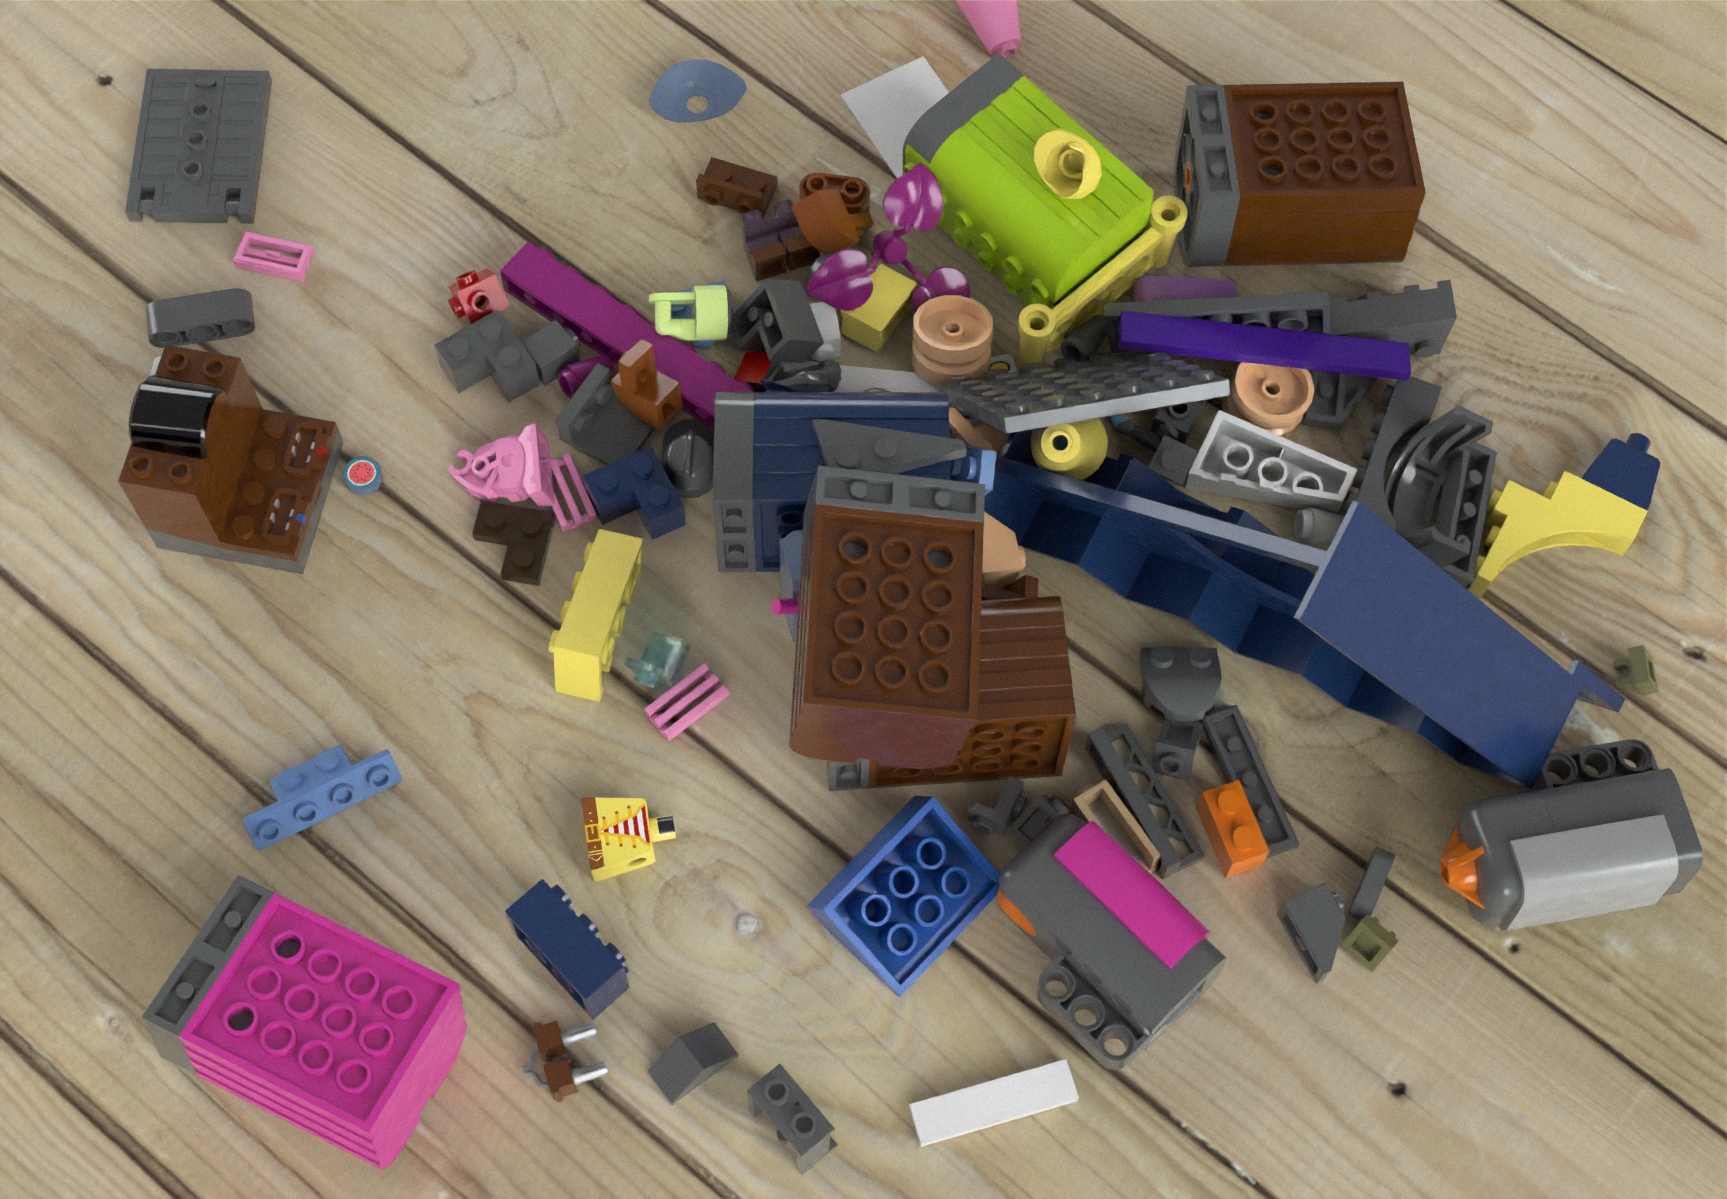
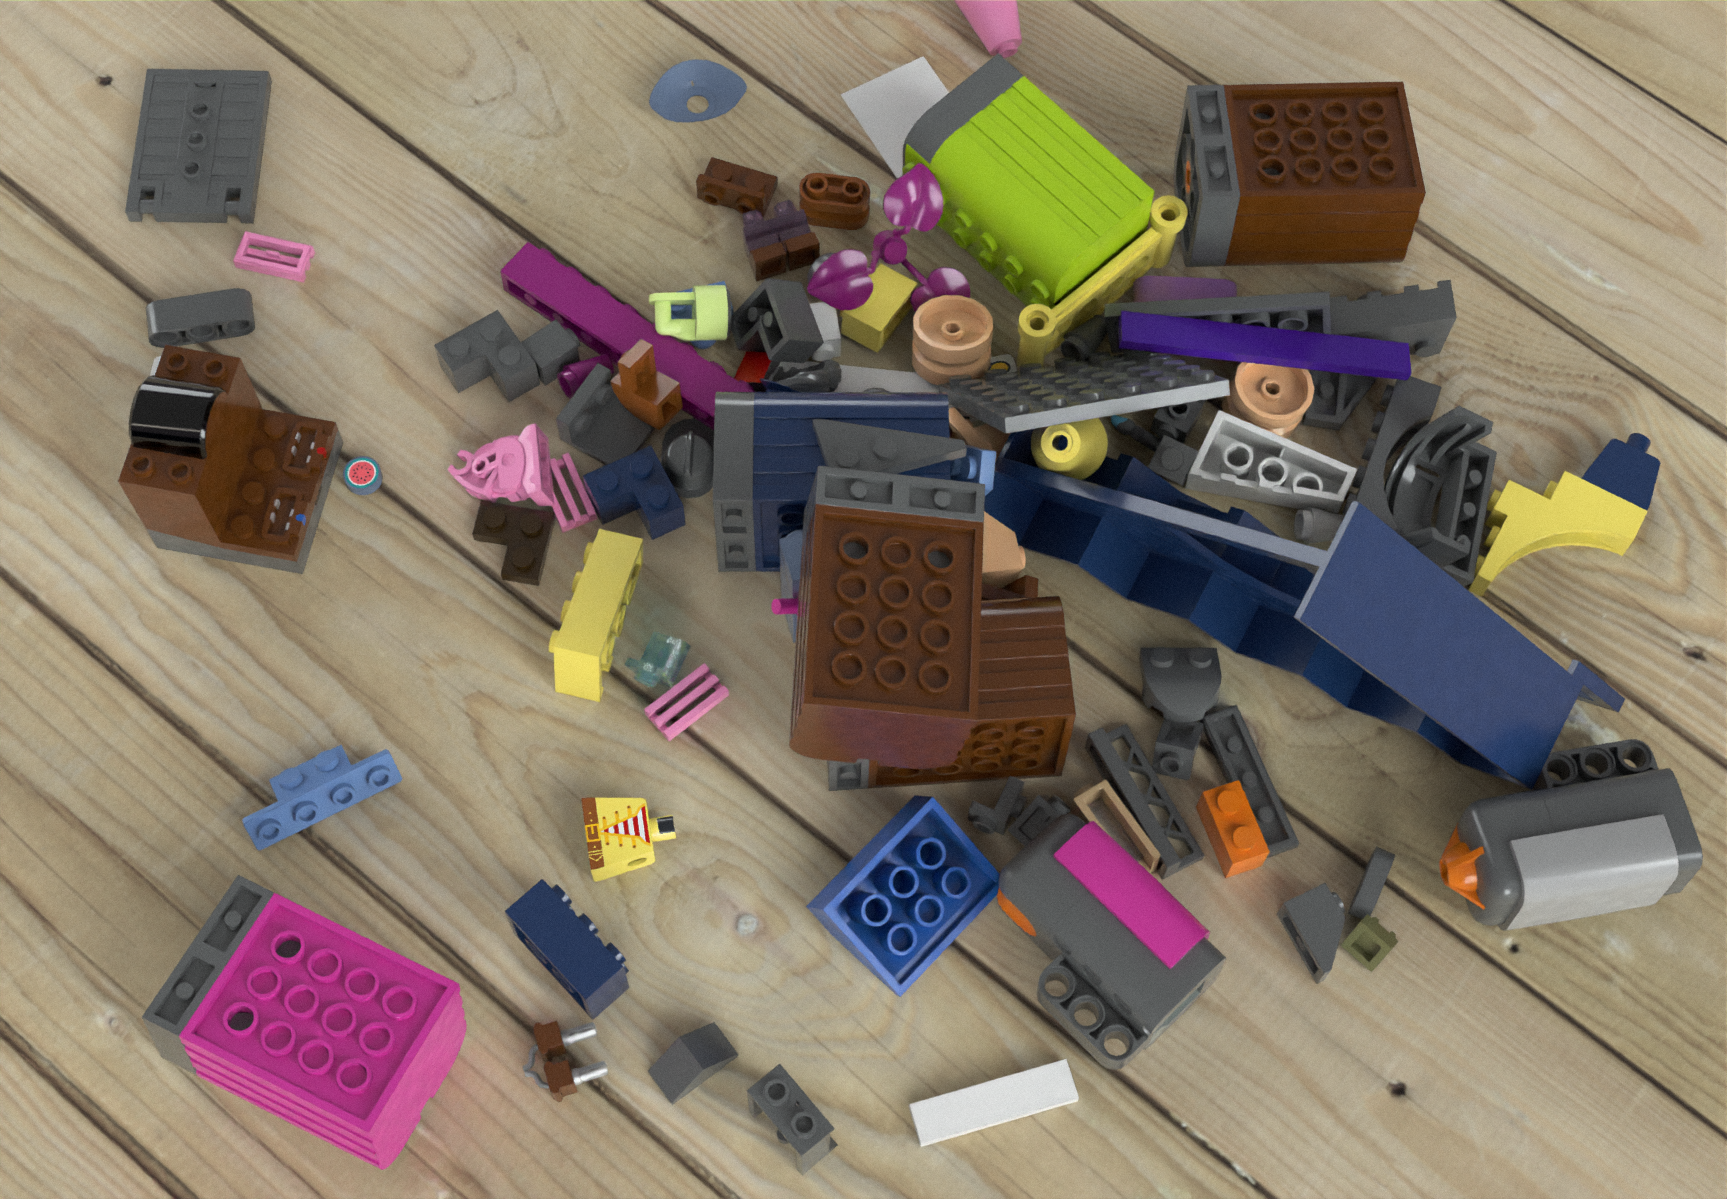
red brick [448,268,510,325] -> none
dark orange brick [791,188,875,254] -> none
light yellow piece [1034,129,1102,199] -> none
olive tile [1613,645,1659,695] -> none

